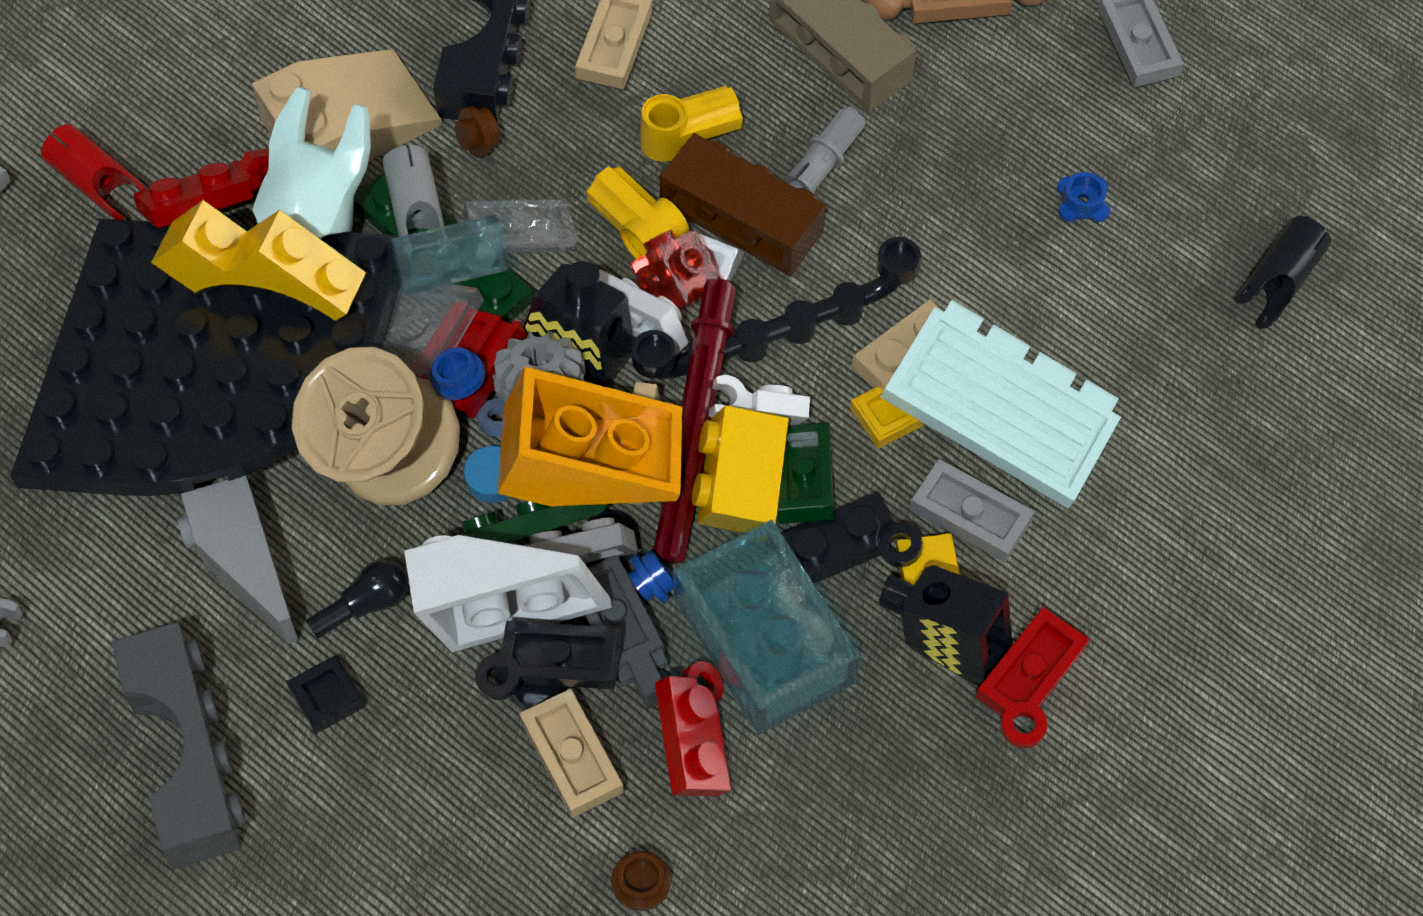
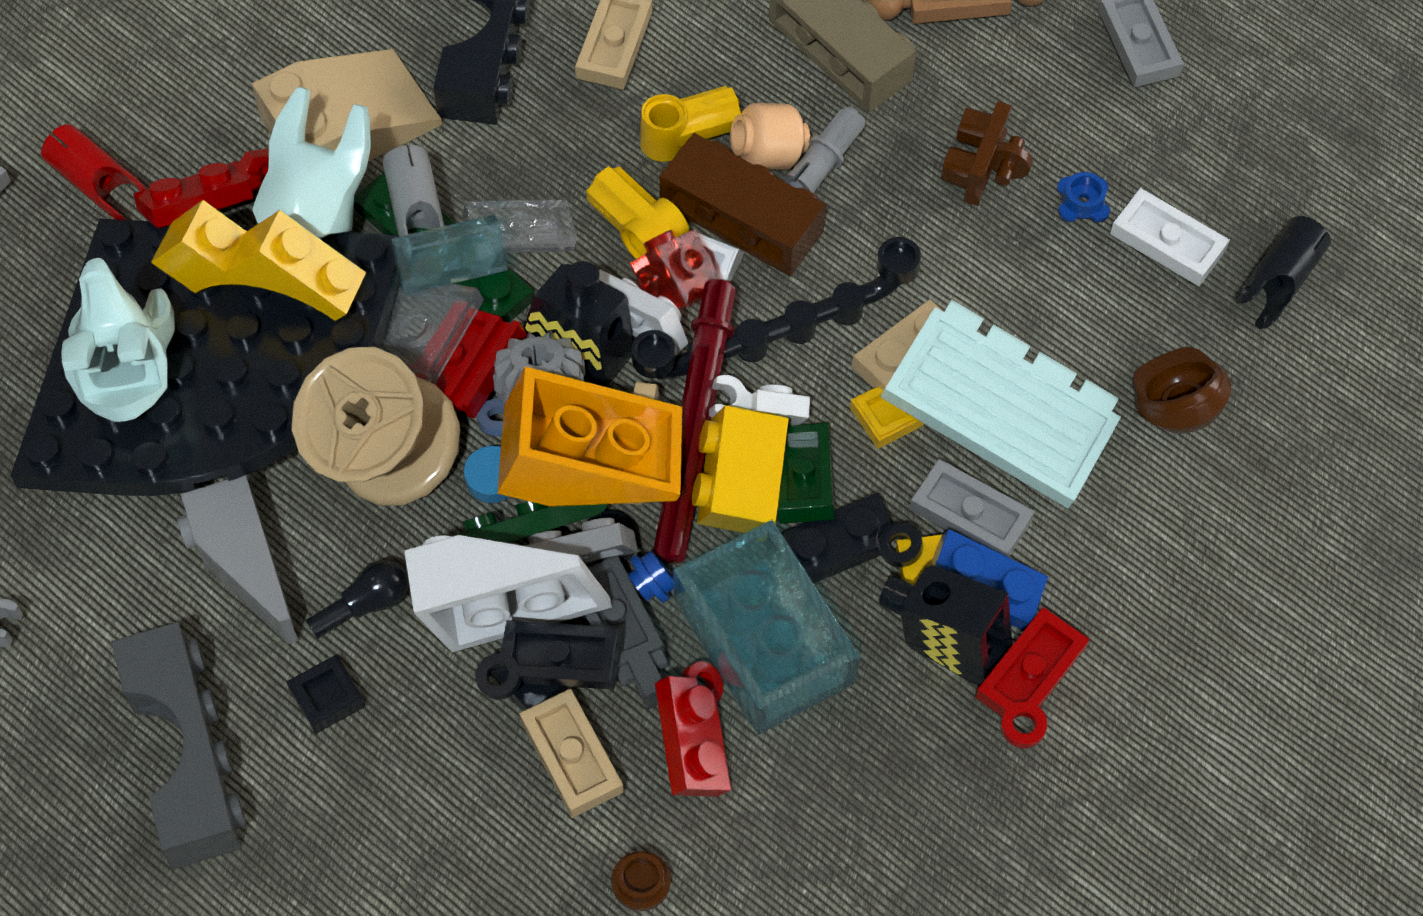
blue plate [431,347,486,400] -> none
reddish brown plate [455,106,500,157] -> none
none -> light aqua piece [62,258,175,422]
none -> light nougat head [730,103,810,170]
none -> blue plate [930,529,1048,631]
none -> reddish brown hips [941,101,1033,206]
none -> white plate [1110,188,1230,286]
none -> reddish brown hat [1133,347,1231,434]

